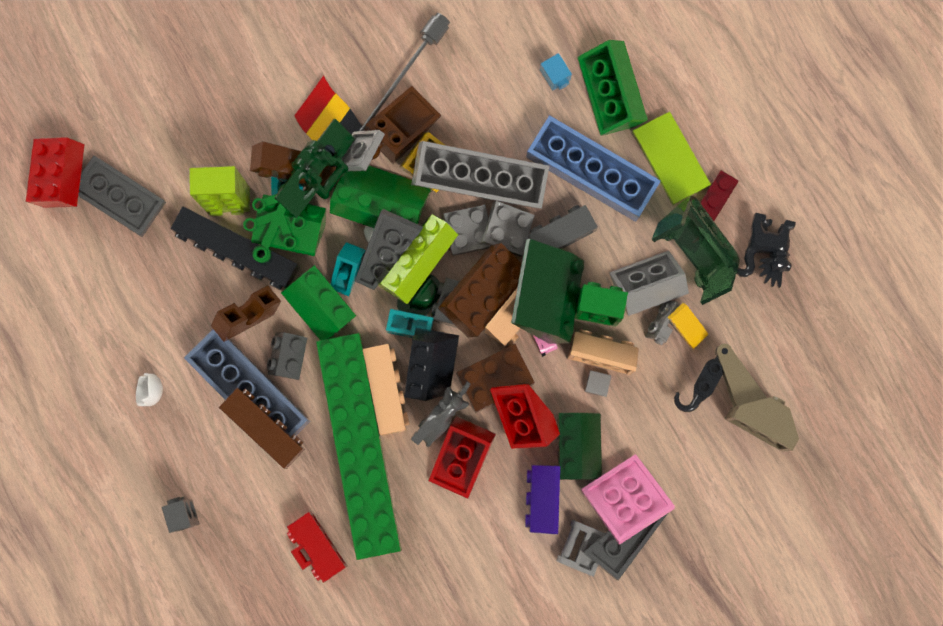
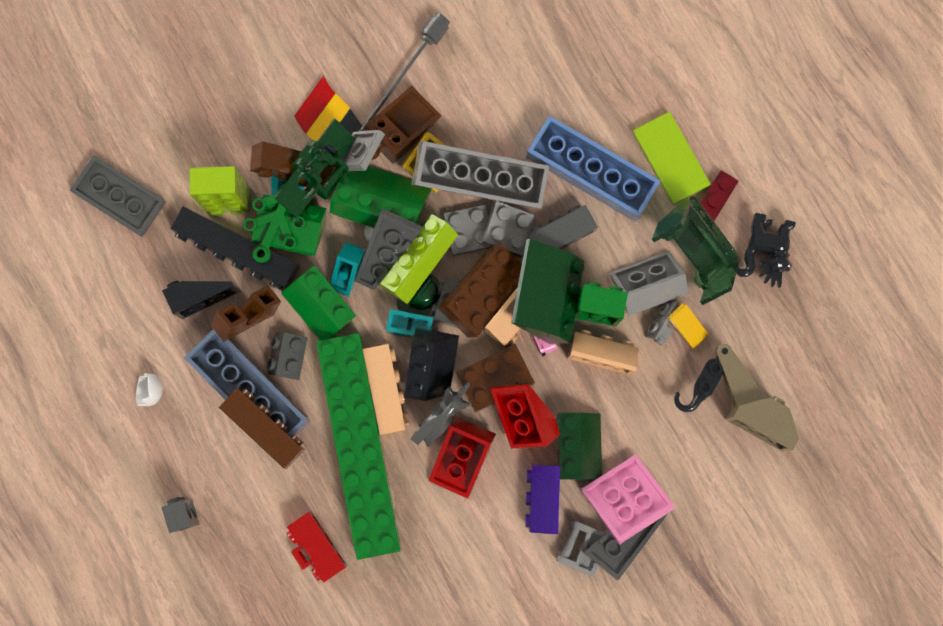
red brick [26,137,85,208] -> none
dark azure brick [540,53,572,91] -> none
green slope [578,40,648,136] -> none
light grey tile [585,370,612,397] -> none
none -> black slope [162,280,241,320]

